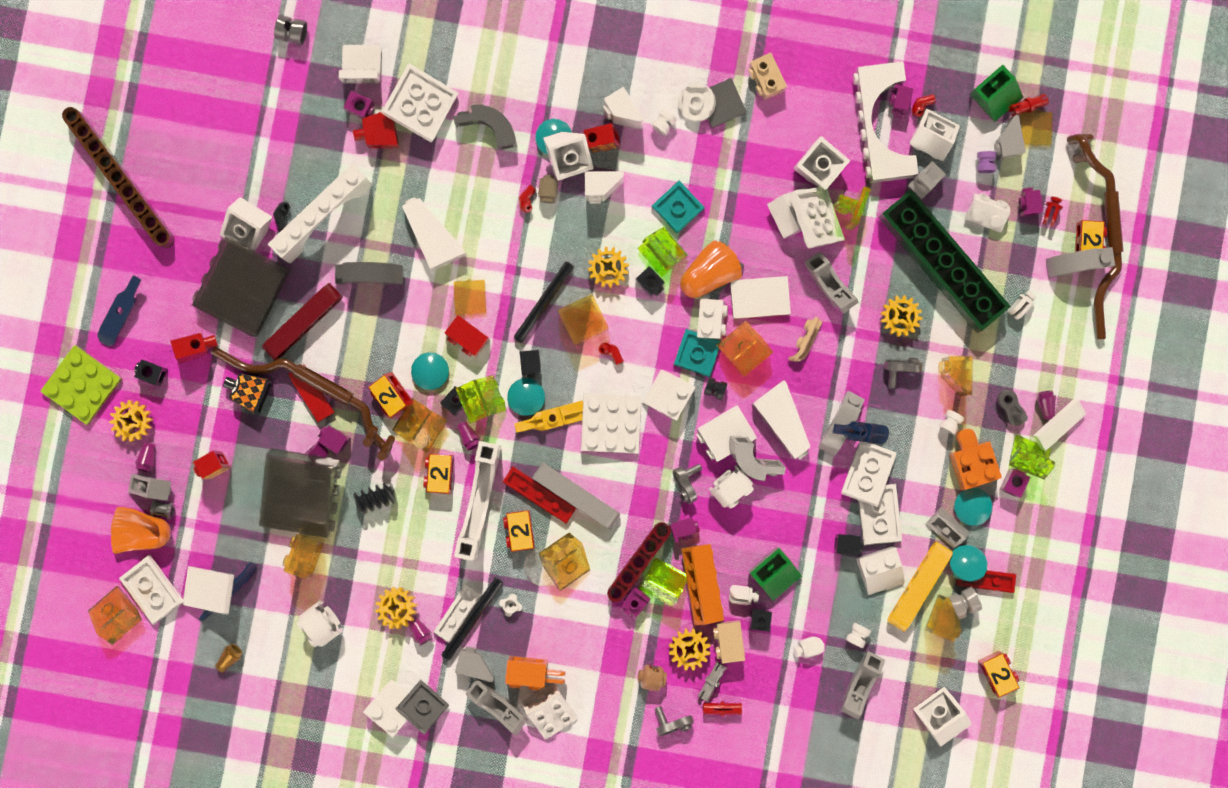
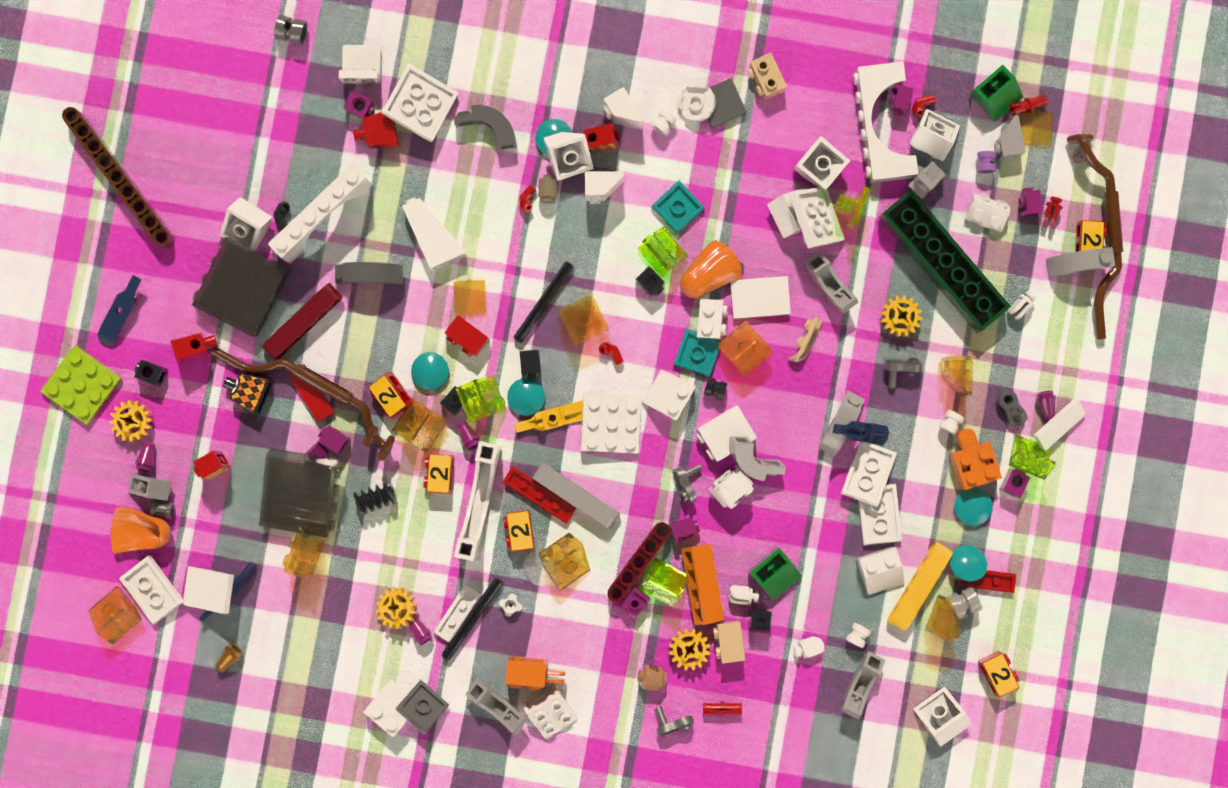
white brick [297,601,342,647] -> none
light grey slope [455,646,495,682] -> none
yellow gear [588,246,629,289] -> none
light grey pin [698,662,727,702] -> none
white slope [752,380,810,460] -> none
black brick [834,533,864,556] -> none
light grey slope [926,507,969,549] -> none

